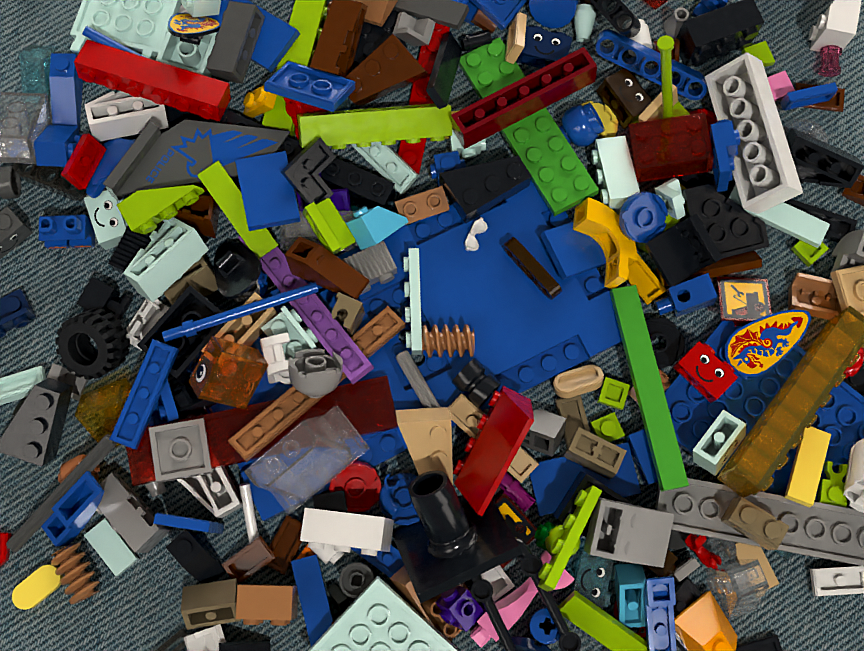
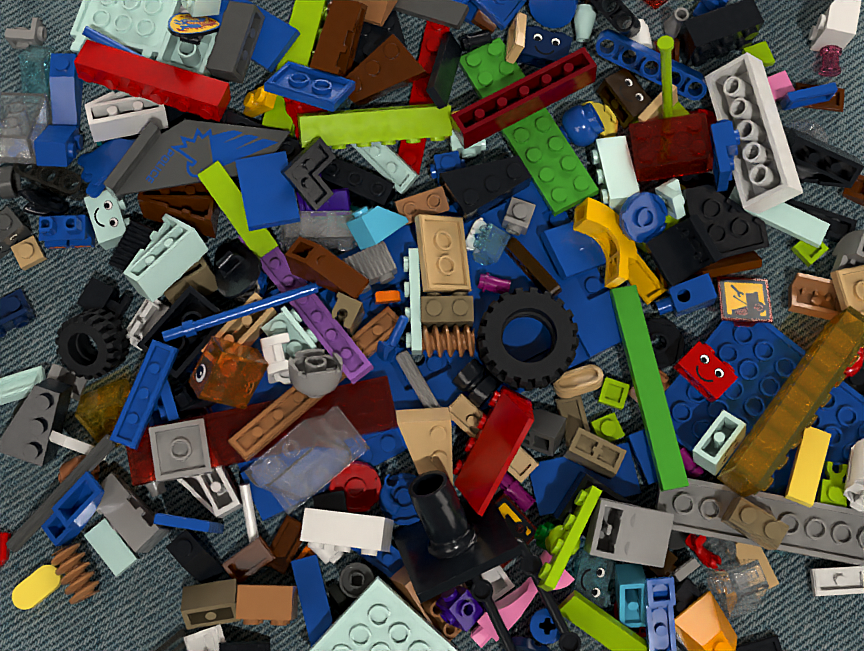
red plate [61,133,107,190] -> none
lime slope [116,185,205,234] -> none
lime panel [302,198,355,255] -> none
light grey panel [393,12,436,47] -> none
shield [725,310,811,377] -> none
none -> light grey bracket [5,17,47,50]
none -> tan plate [11,236,47,271]
none -> black plate [17,188,68,216]
none -> white tile [49,430,107,461]
none -> orange tile [374,290,401,305]
none -> blue bar [377,315,409,363]
none -> tan tile [415,214,472,293]
none -> dark tan brick [421,292,474,328]
none -> clear light blue brick [472,223,511,266]
none -> magenta pin [477,272,511,294]
none -> black tyre [477,287,579,391]
none -> light grey bracket [502,197,536,236]
none -> magenta pin [680,447,704,479]

